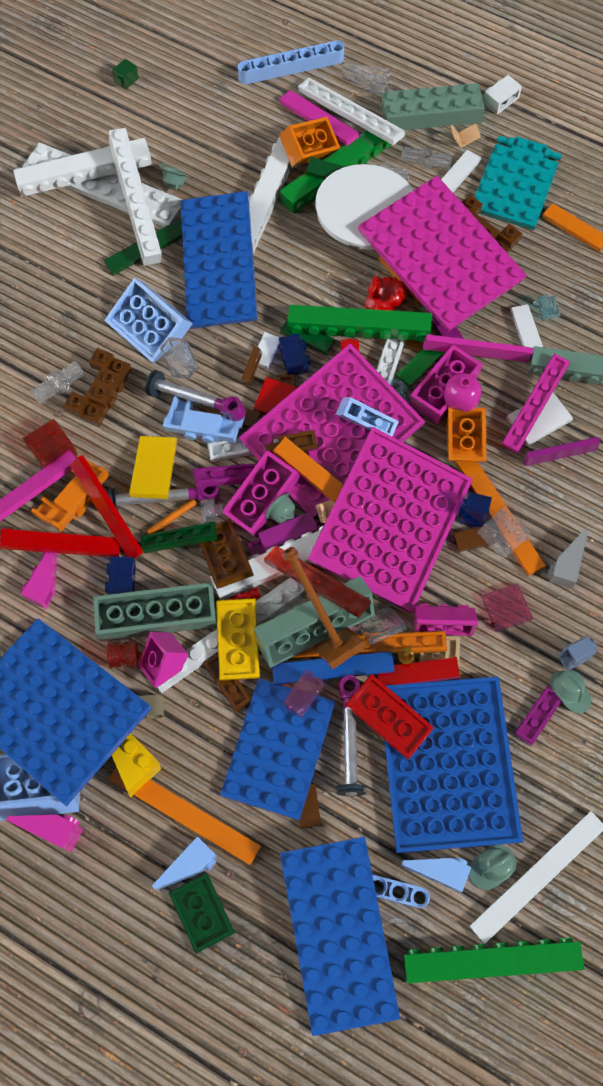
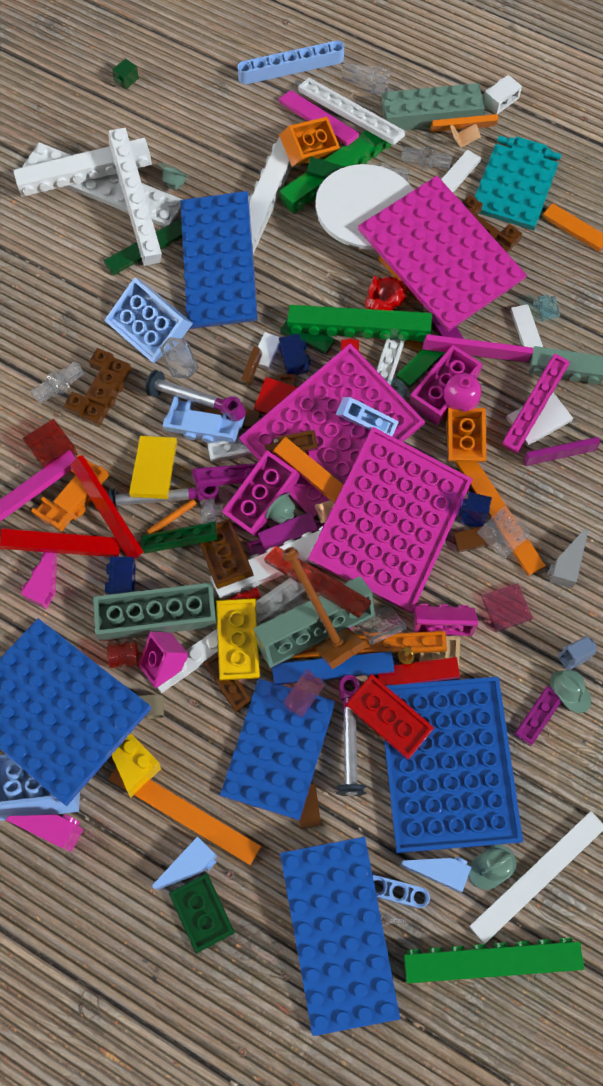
none -> orange tile [430,114,498,133]

